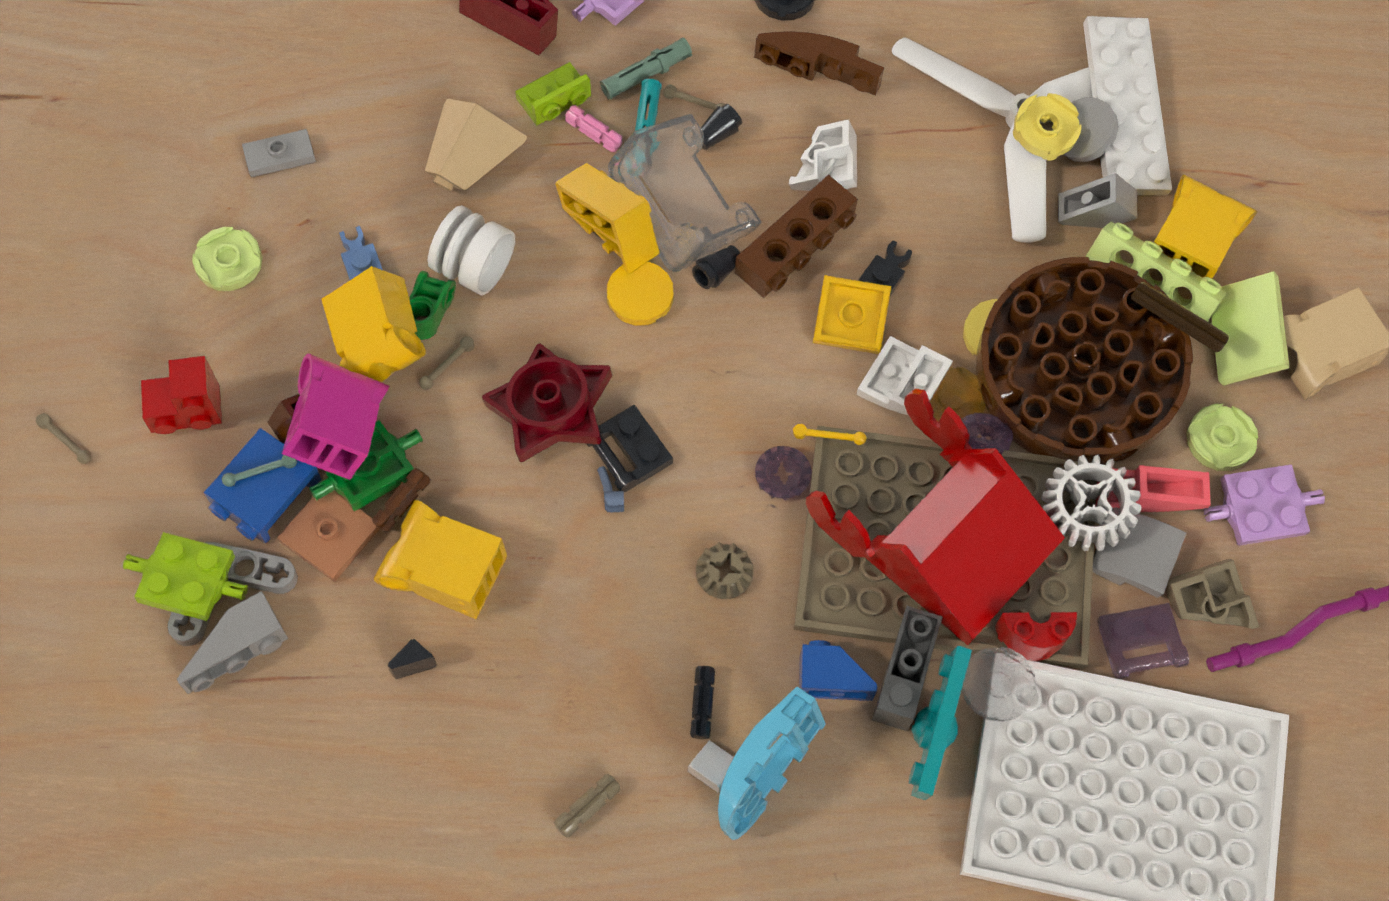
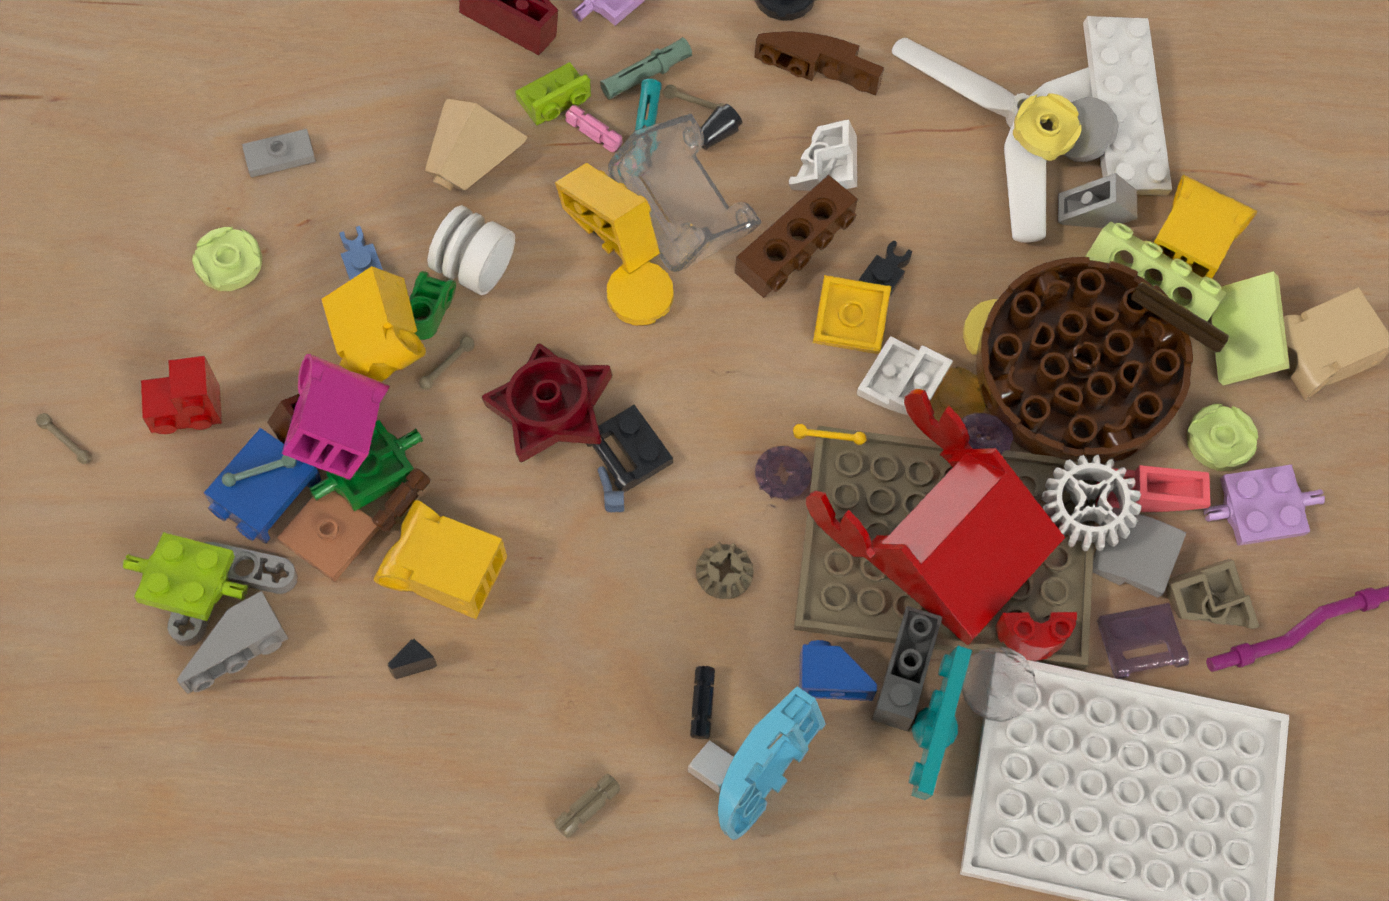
black cone [692,245,740,289] -> none

